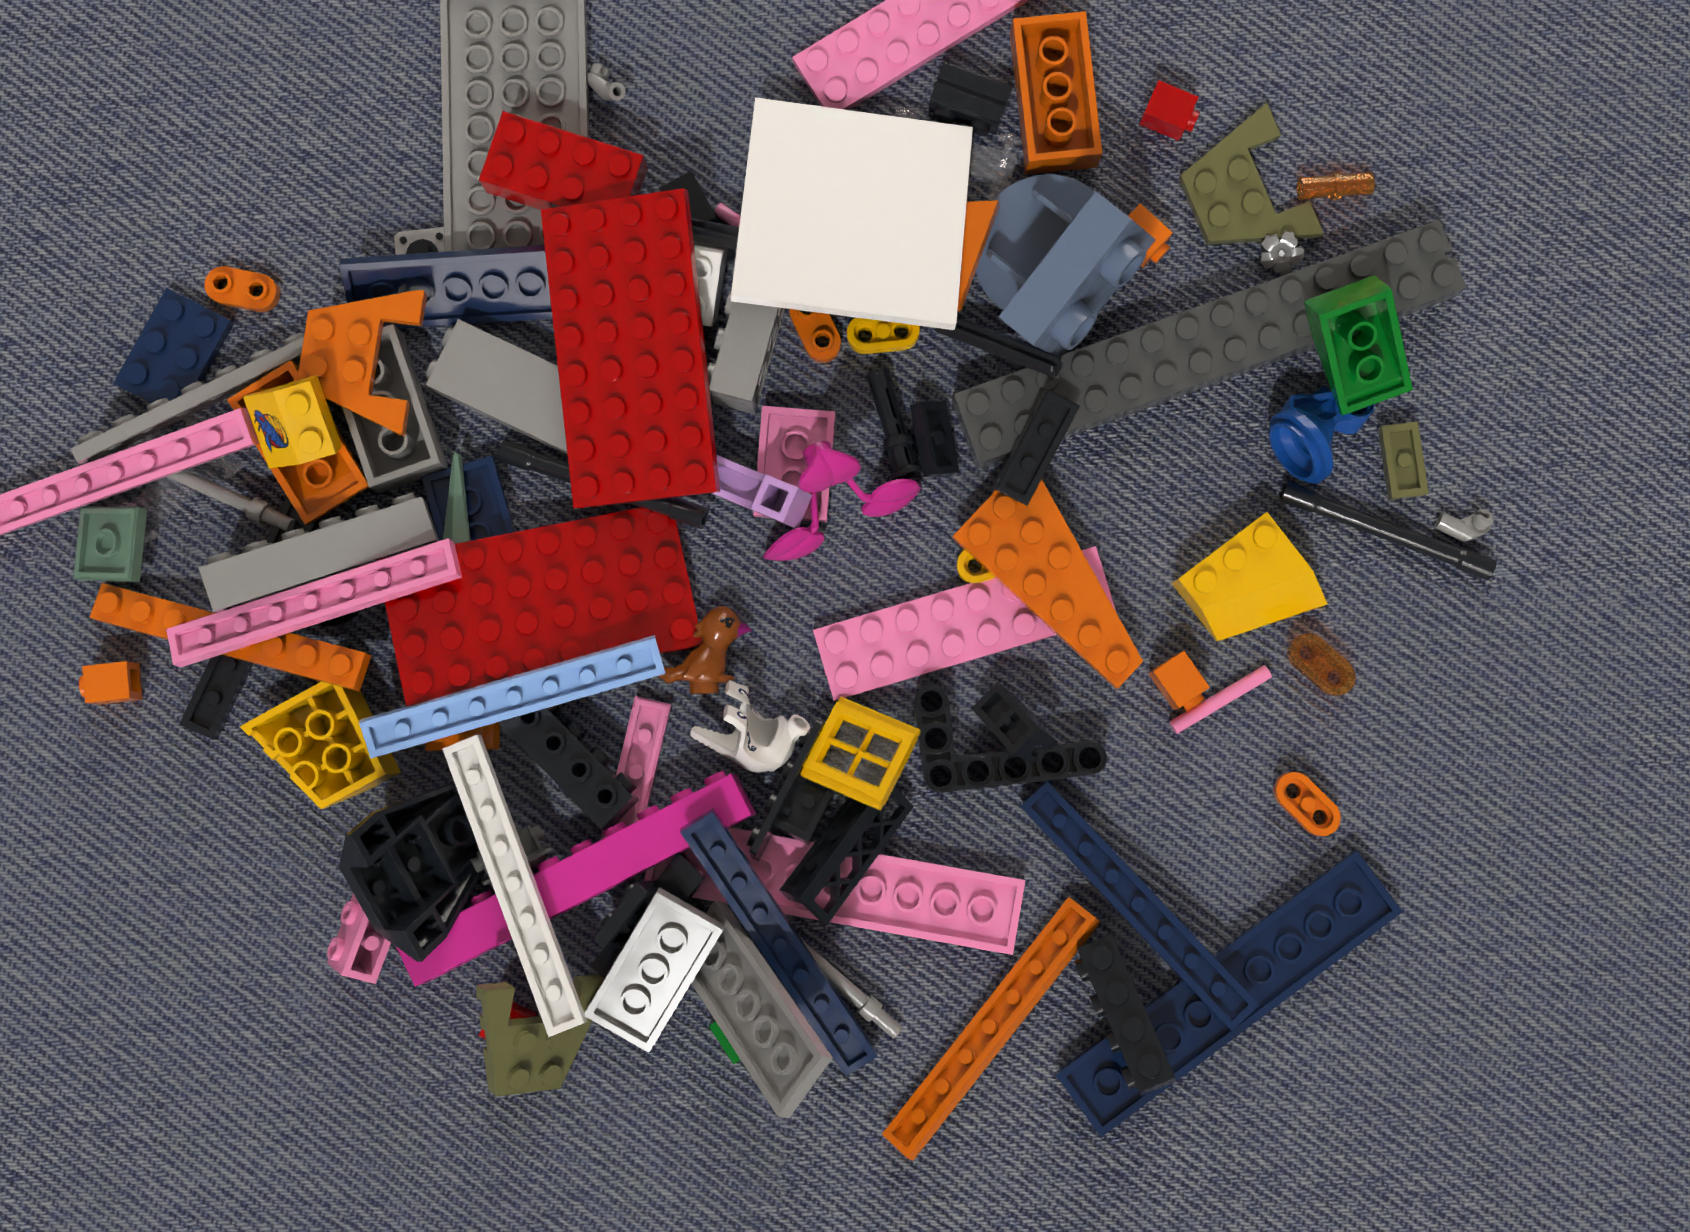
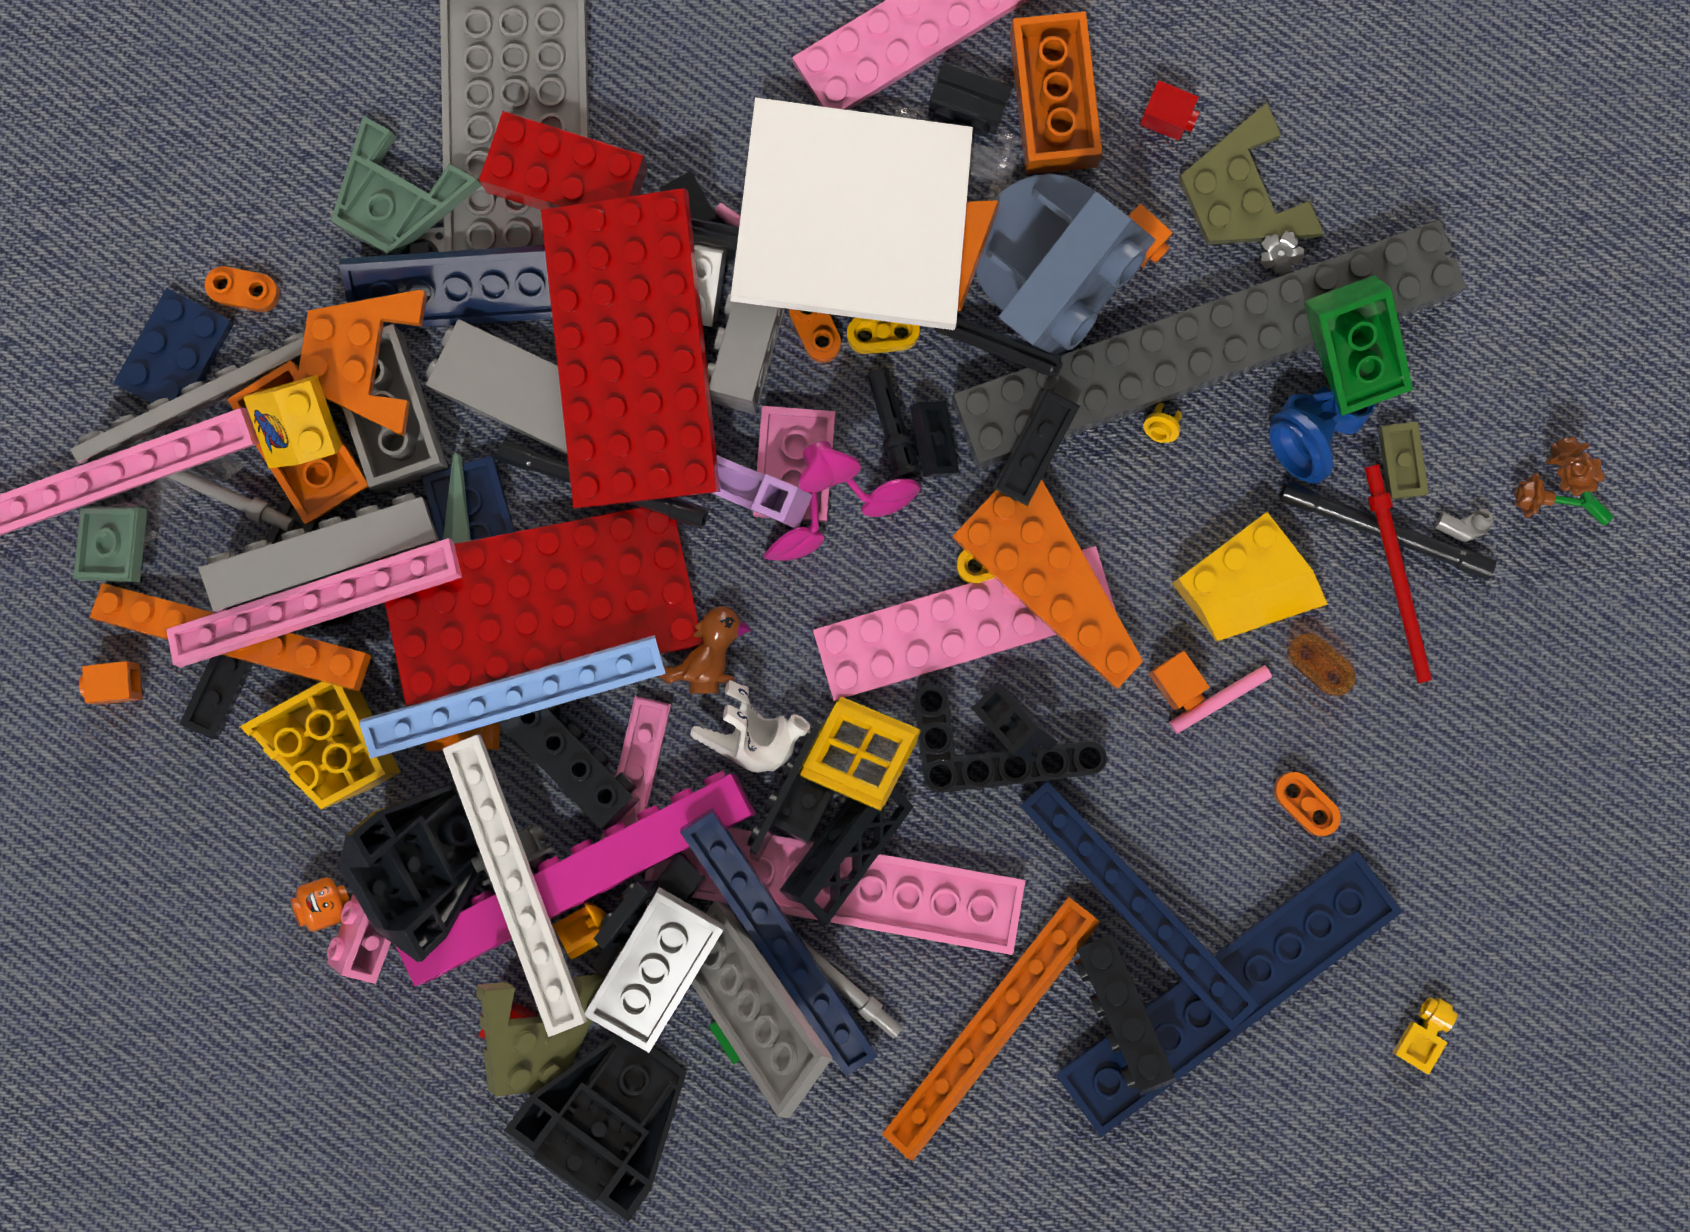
light grey arm [587,63,626,101] -> none
clear orange pin [1296,171,1375,201] -> none
none -> orange head [290,877,350,932]
none -> sand green wing [331,116,482,255]
none -> black wedge [504,1034,687,1222]
none -> light orange plate [552,902,607,960]
none -> yellow plate [1143,403,1182,443]
none -> red bar [1364,464,1432,683]
none -> yellow plate [1392,997,1458,1075]
none -> dark orange plant [1514,437,1613,525]

